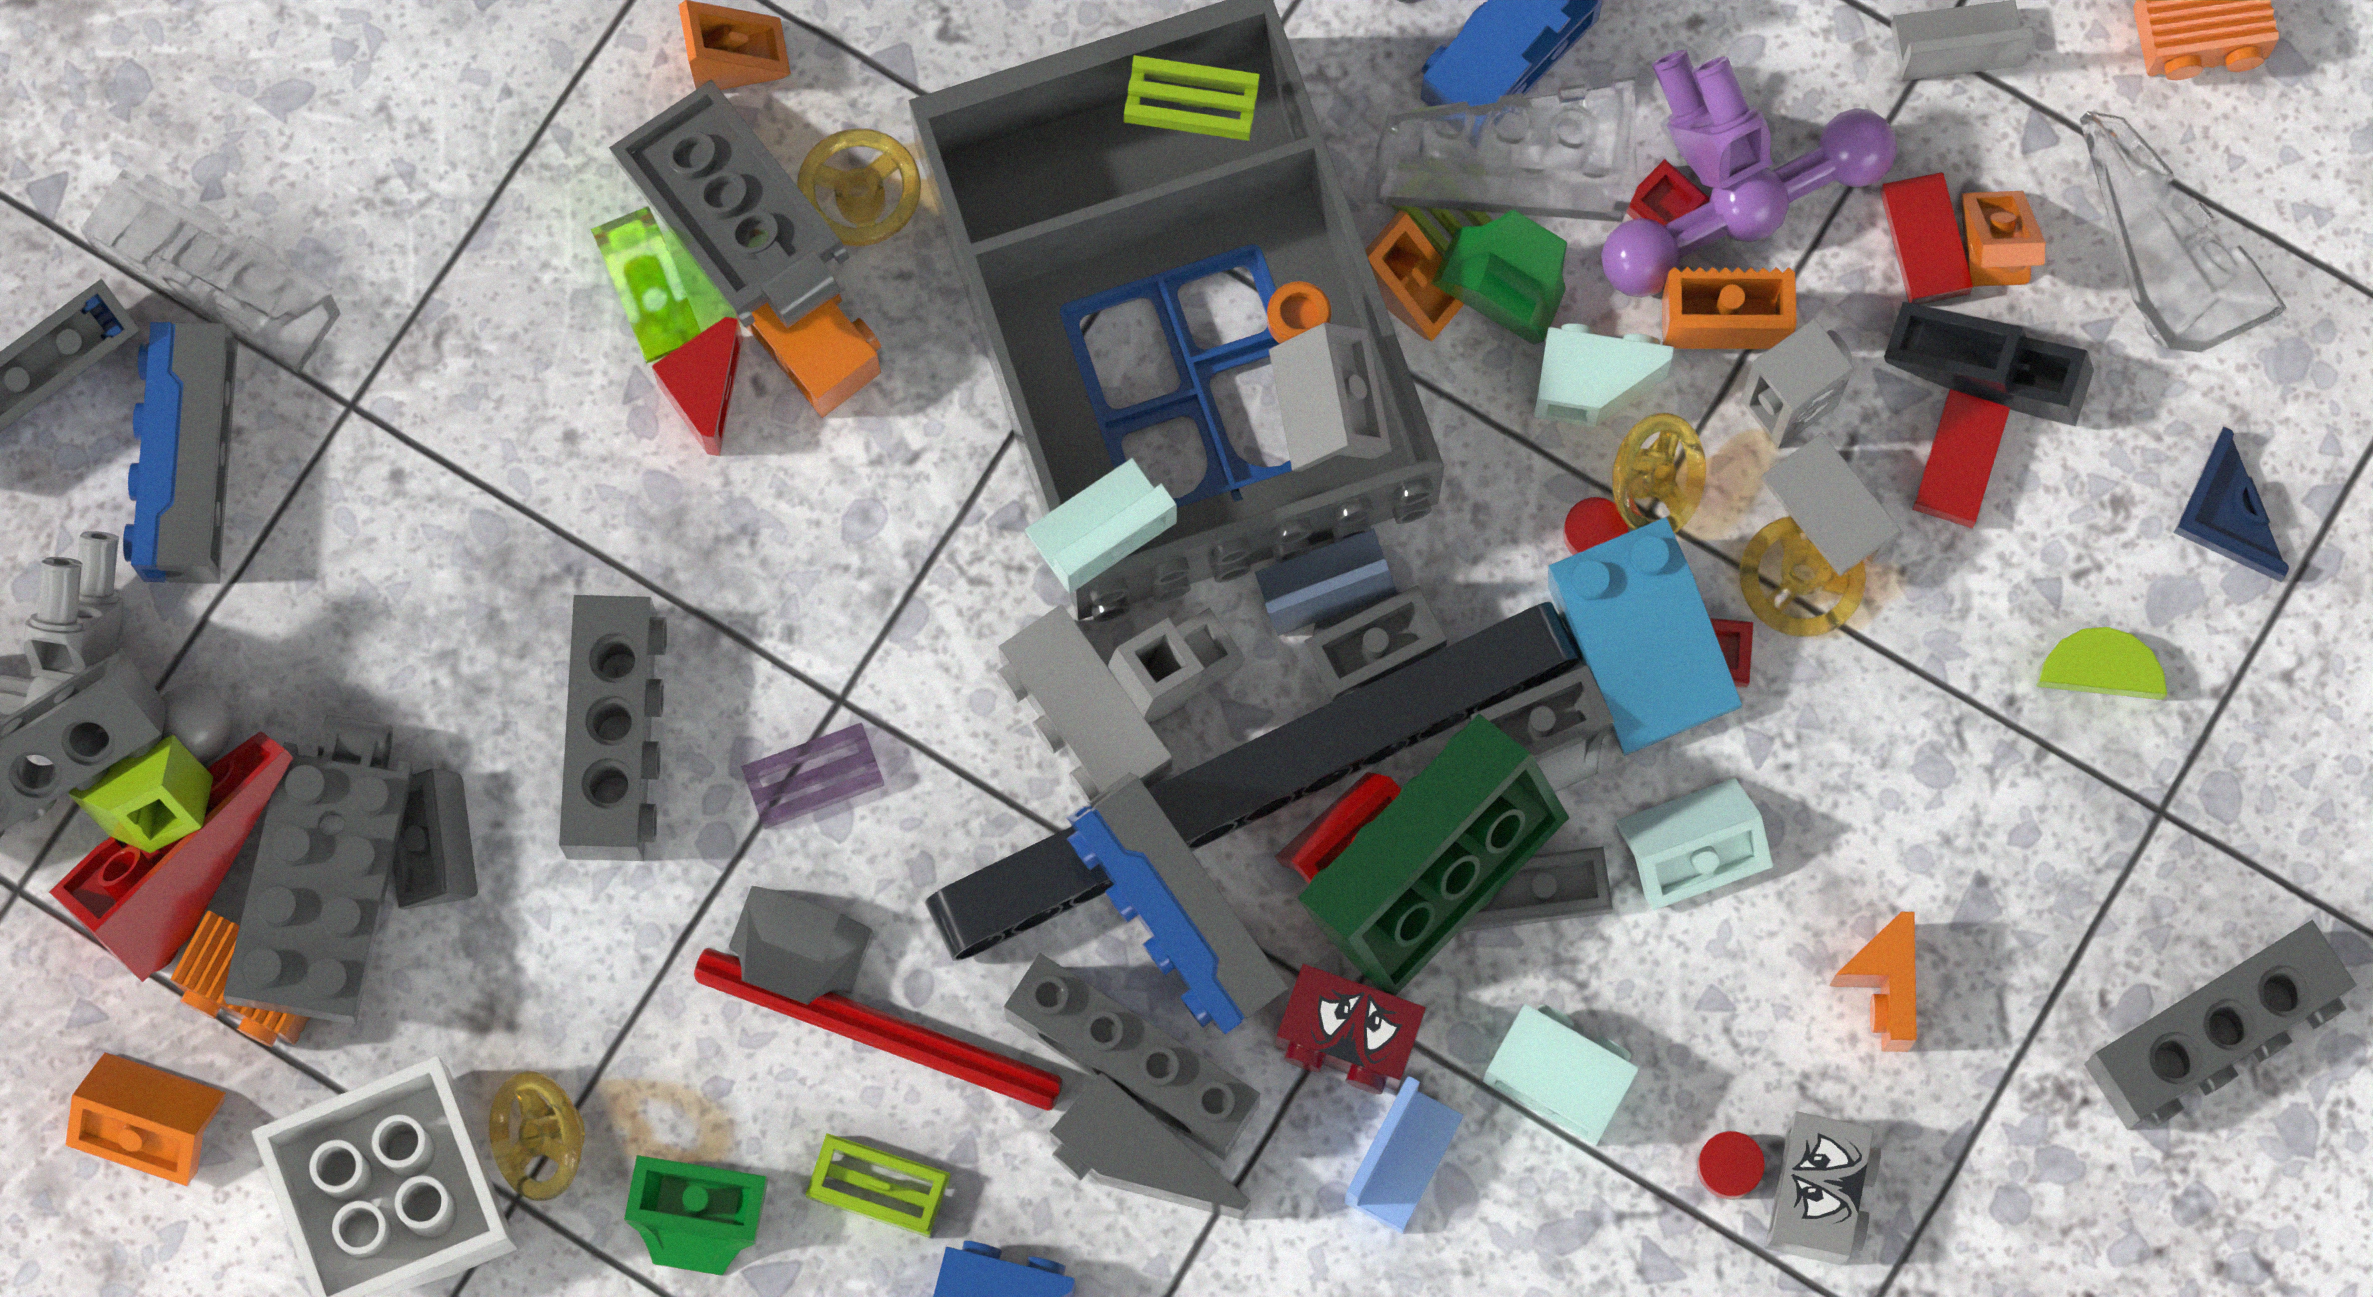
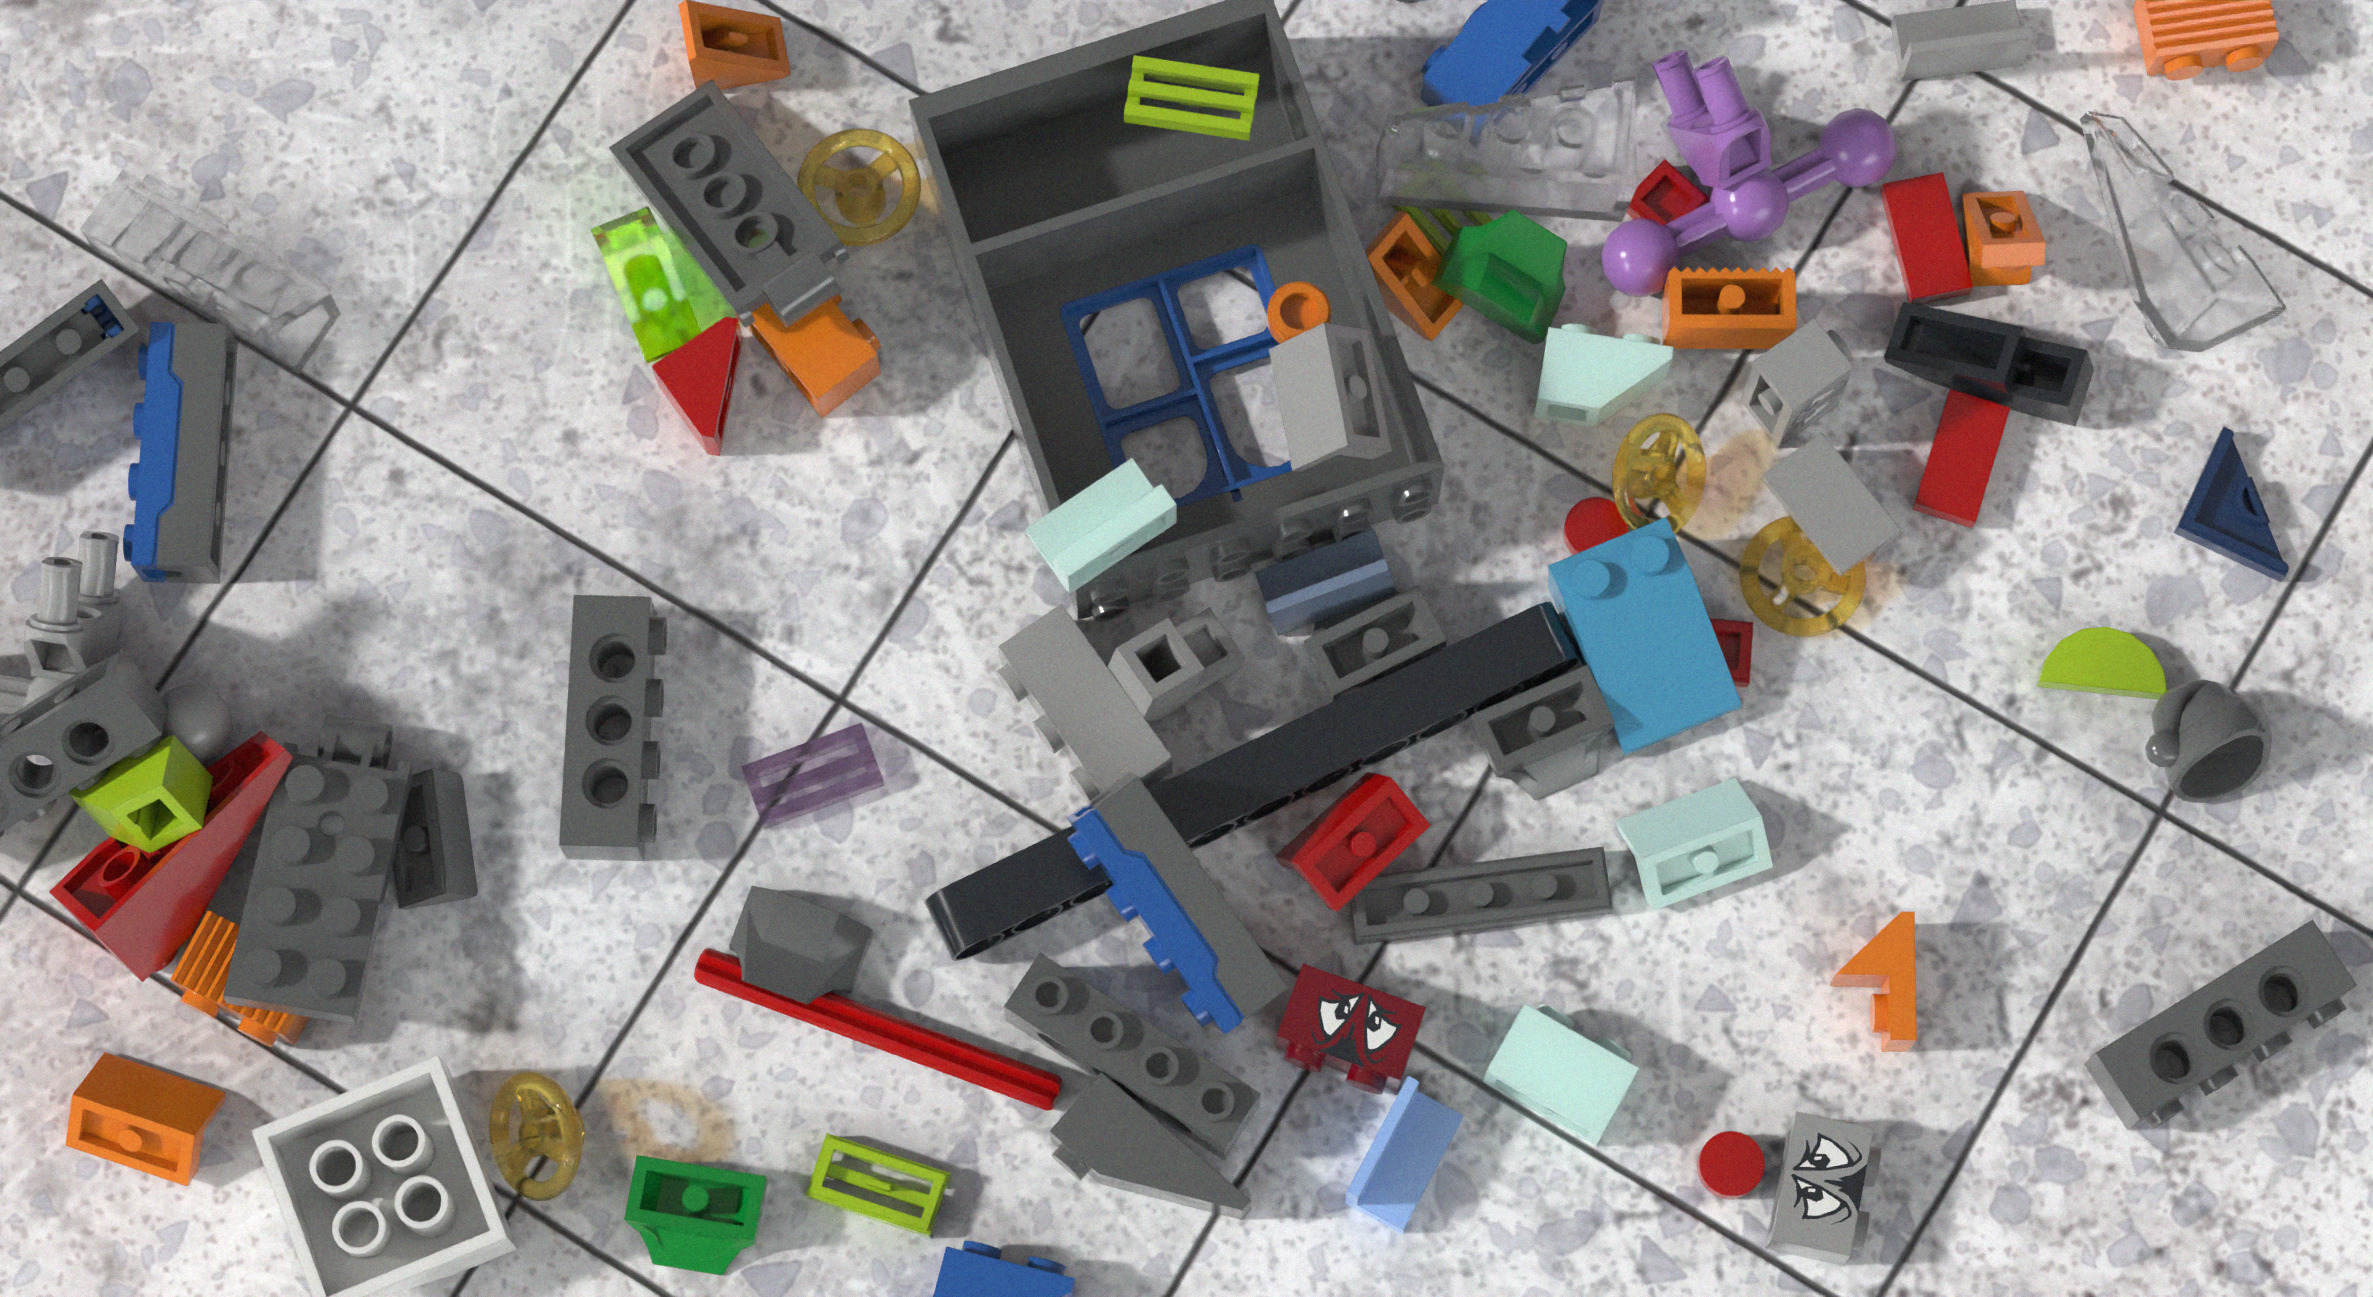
dark green slope [1298,714,1570,996] -> none
none -> dark grey piece [2145,679,2272,803]

